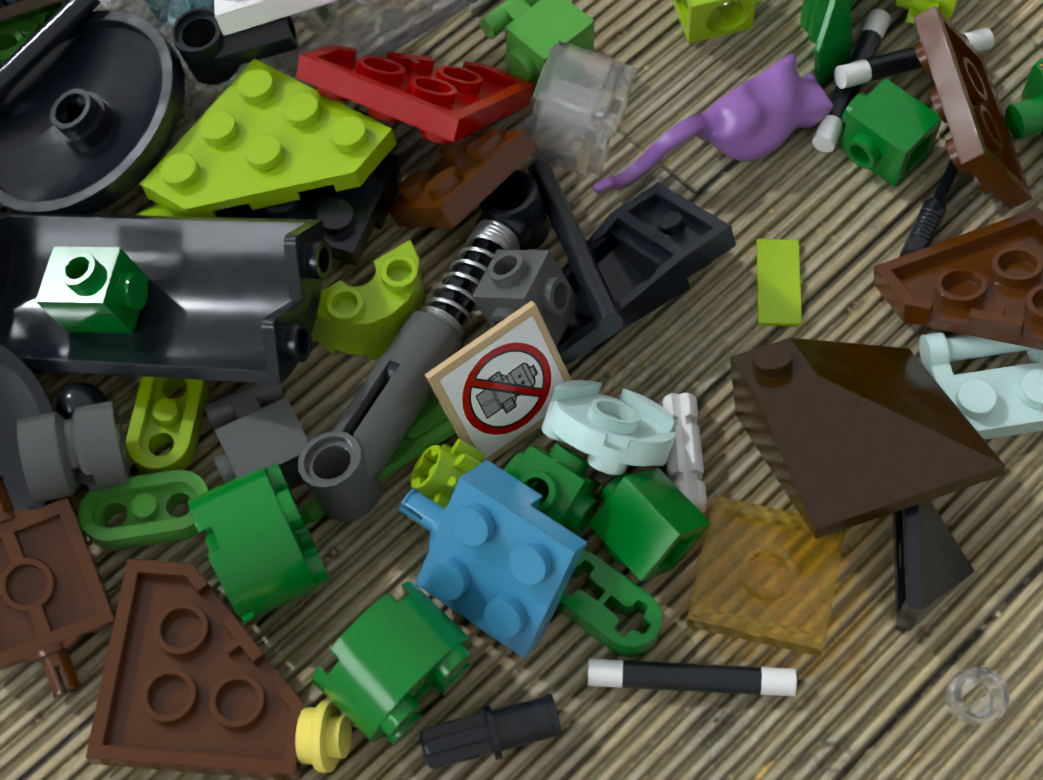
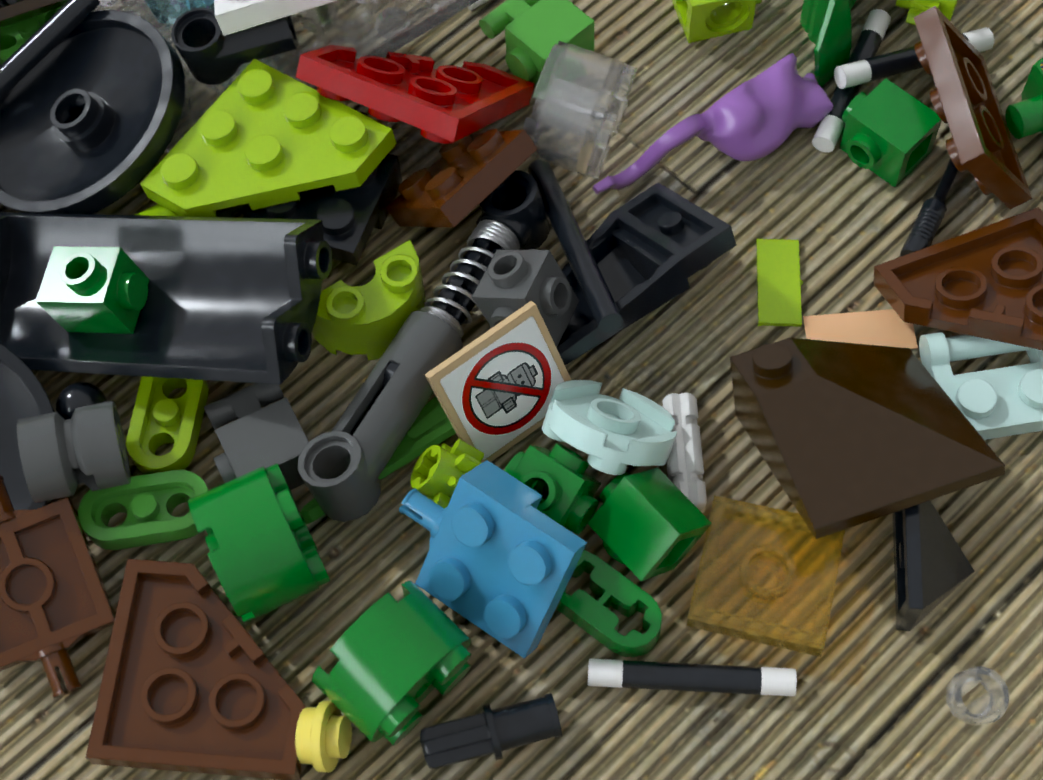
none -> light nougat sticker [803,309,918,349]

